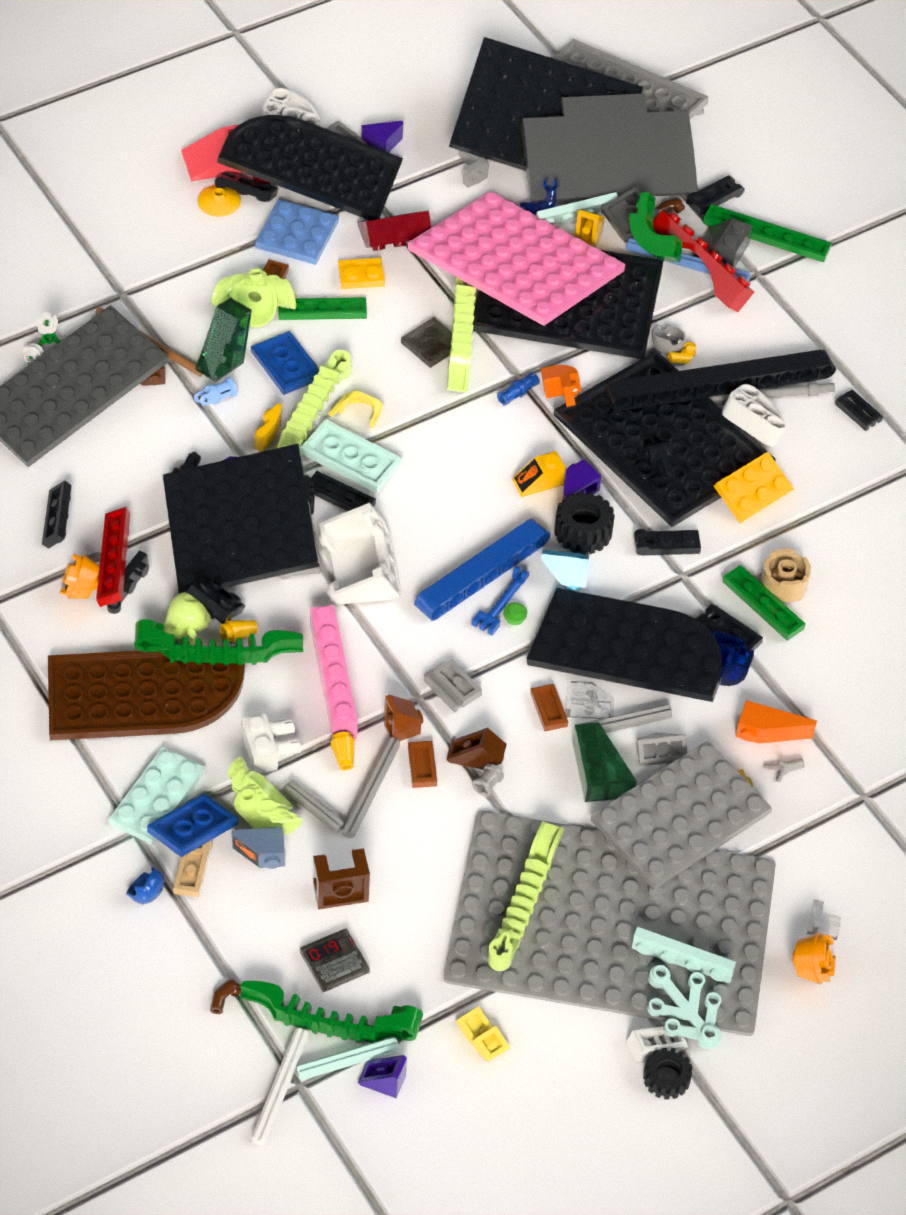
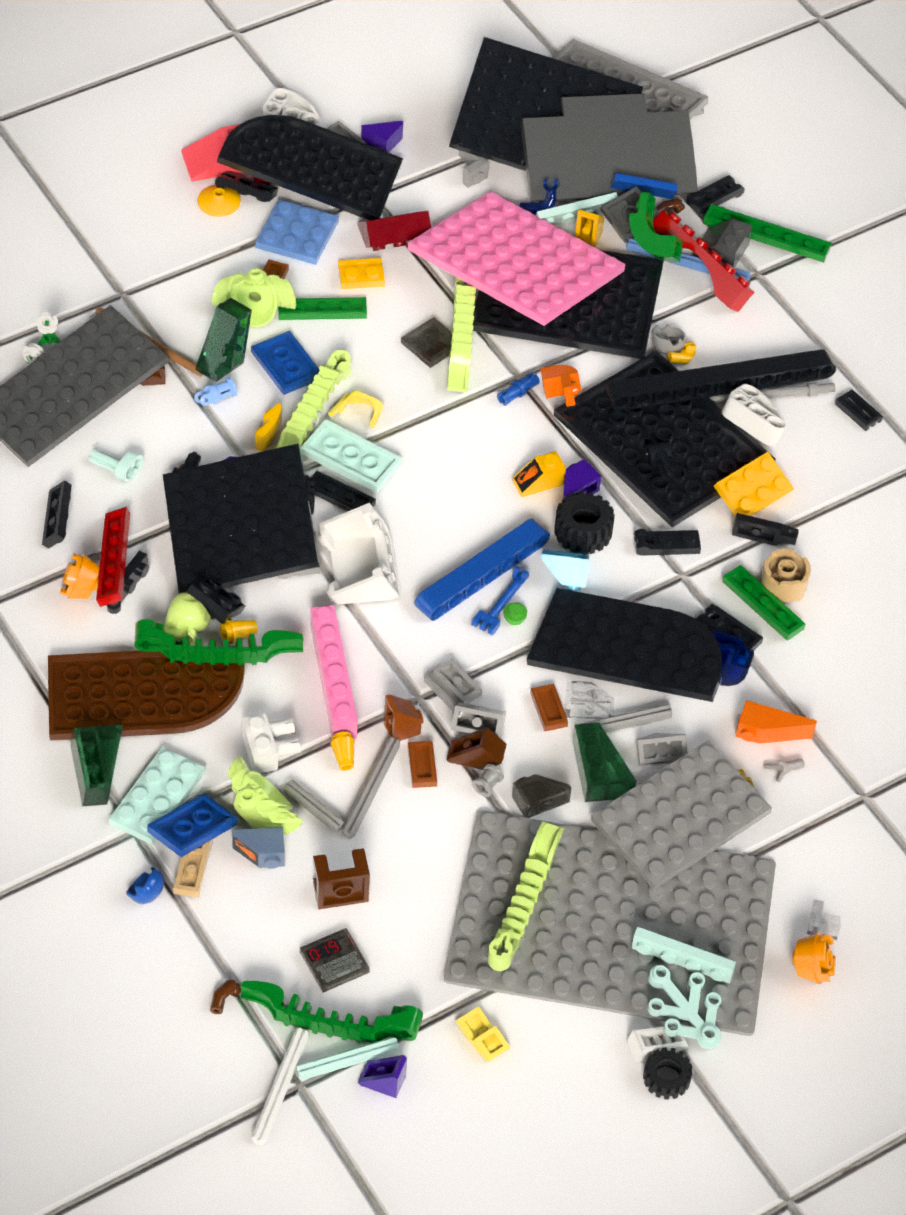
none -> clear green wedge [70,724,123,807]
none -> light aqua piece [89,450,143,482]
none -> light grey brick [450,702,506,738]
none -> clear smoke slope [512,774,572,818]
none -> blue tile [610,173,678,199]
none -> black hinge [732,513,799,546]

